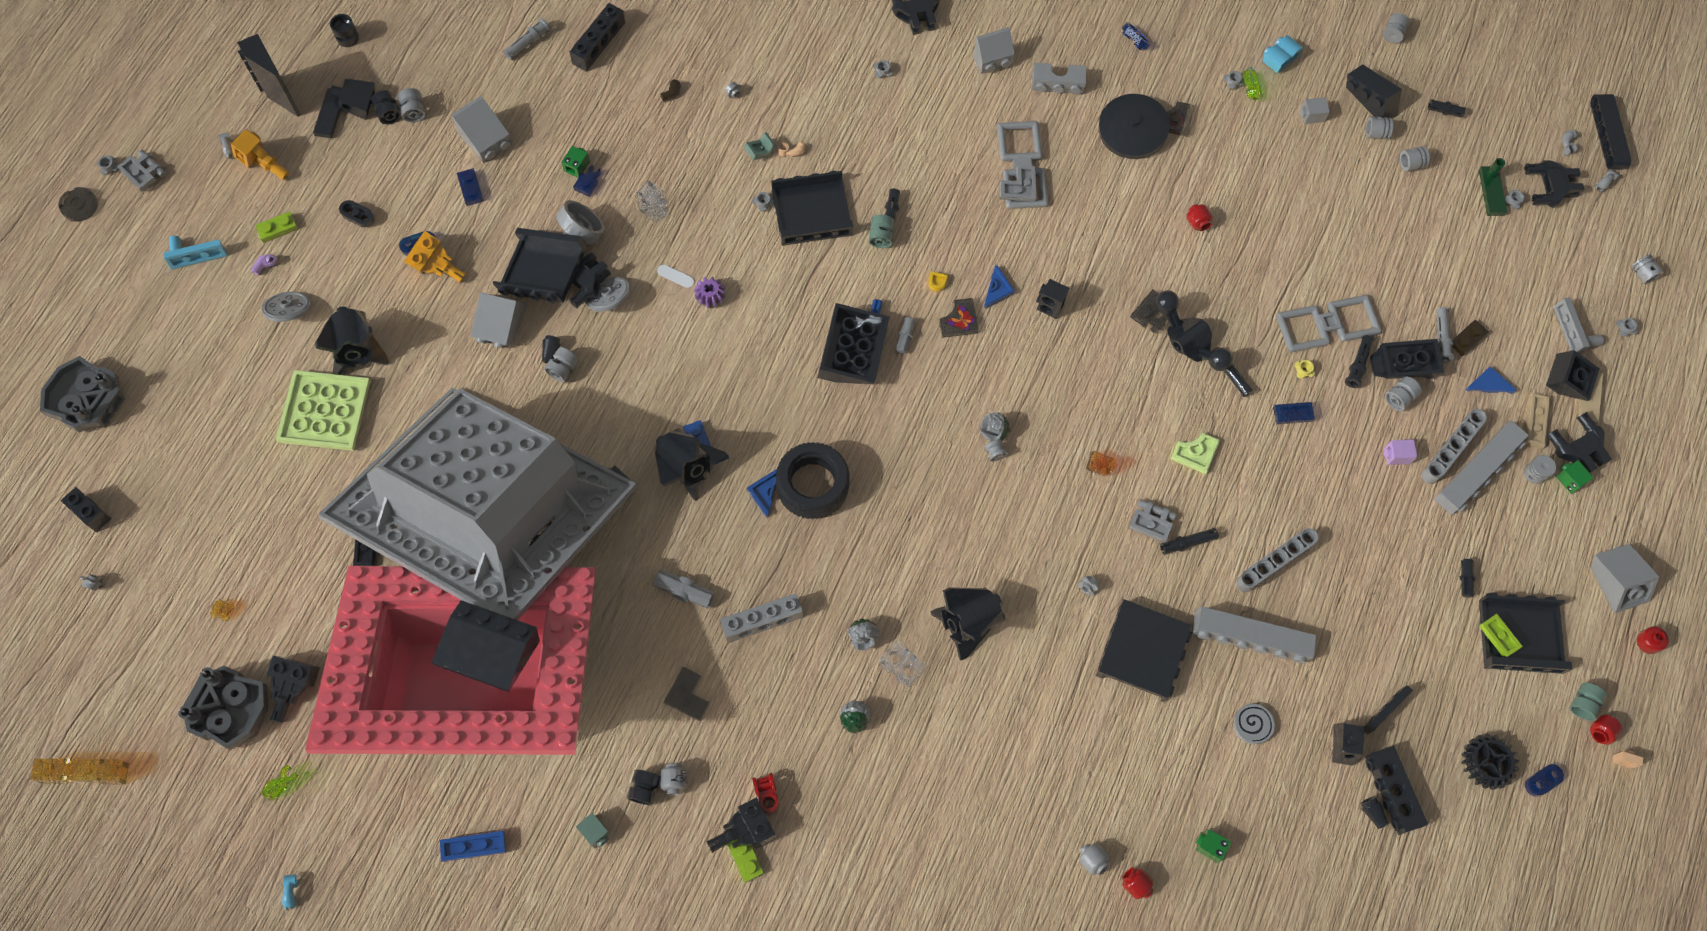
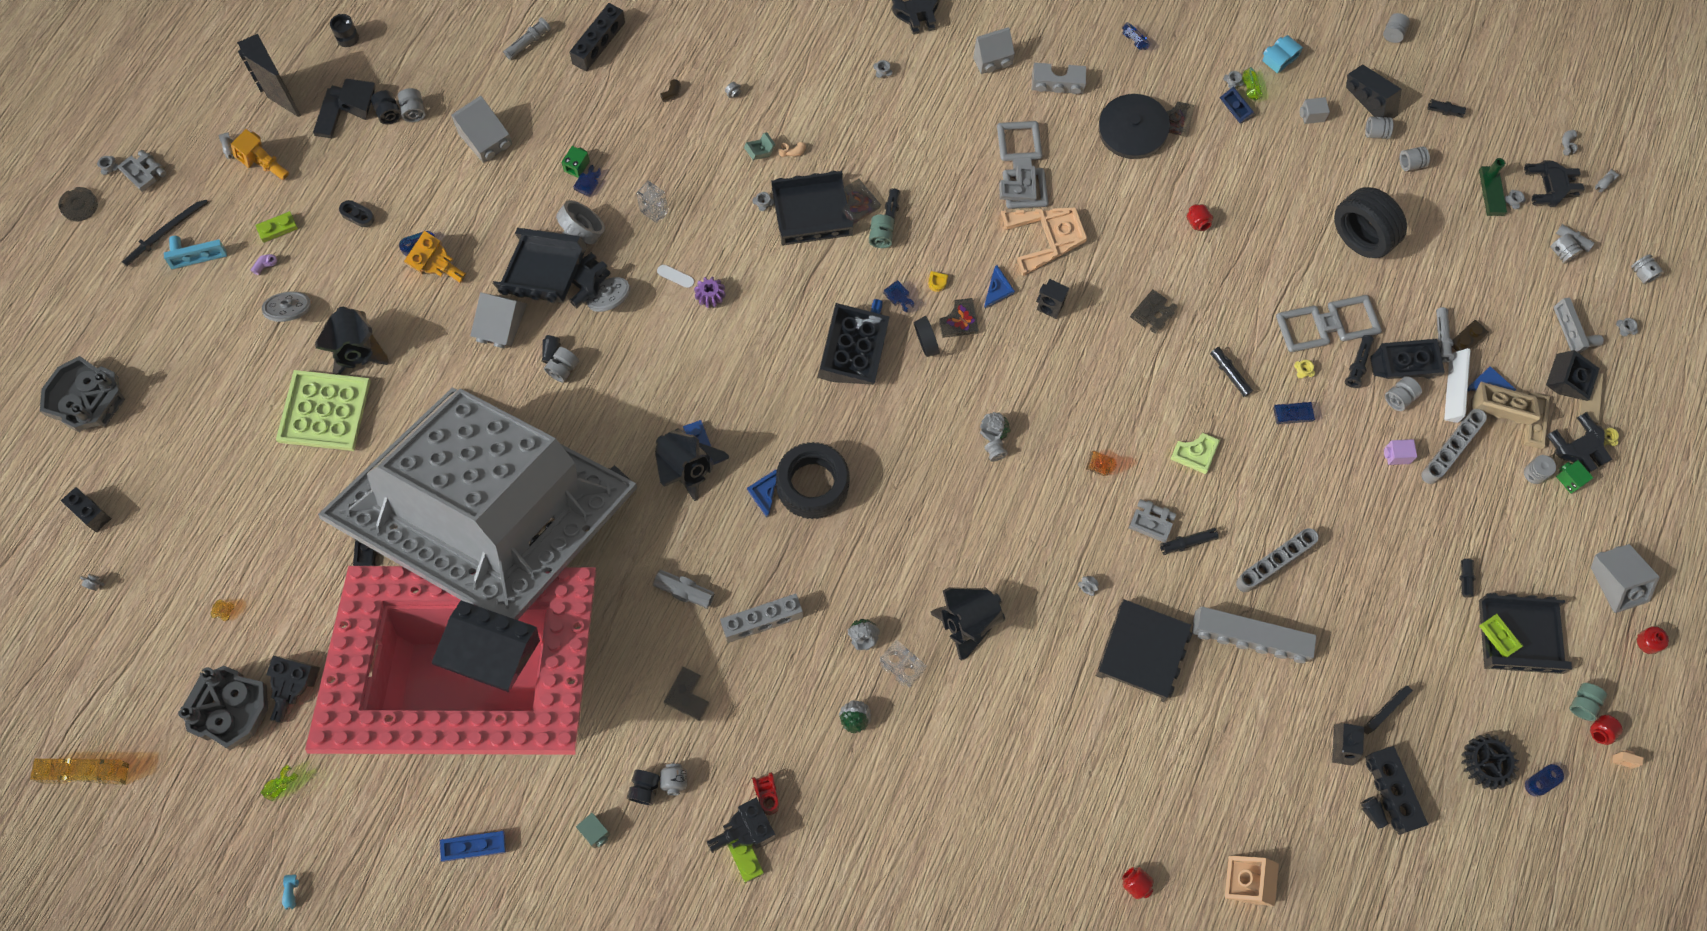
clear blue plate [457,168,484,206] -> none
light grey axle [896,317,916,354] -> none
light grey head [1079,843,1111,876] -> none
black piece [1155,290,1233,371] -> none
green brick [1195,829,1231,863] -> none
light grey tile [1233,704,1275,745] -> none
light grey brick [1434,420,1528,515] -> none
black beam [1590,94,1631,170] -> none
none -> black sword [121,200,208,267]
none -> clear smoke tile [842,179,881,224]
none -> clear blue plate [883,280,914,313]
none -> black tyre [914,316,940,357]
none -> light nougat wing [1001,208,1087,276]
none -> dark blue slope [1219,86,1256,124]
none -> light nougat slope [1225,856,1279,906]
none -> black tyre [1334,187,1407,258]
none -> white slope [1444,348,1471,423]
none -> tan slope [1472,382,1541,425]
none -> light grey piece [1550,233,1583,264]
none -> light grey pin [1556,224,1595,252]
none -> light yellow plate [1603,428,1619,446]

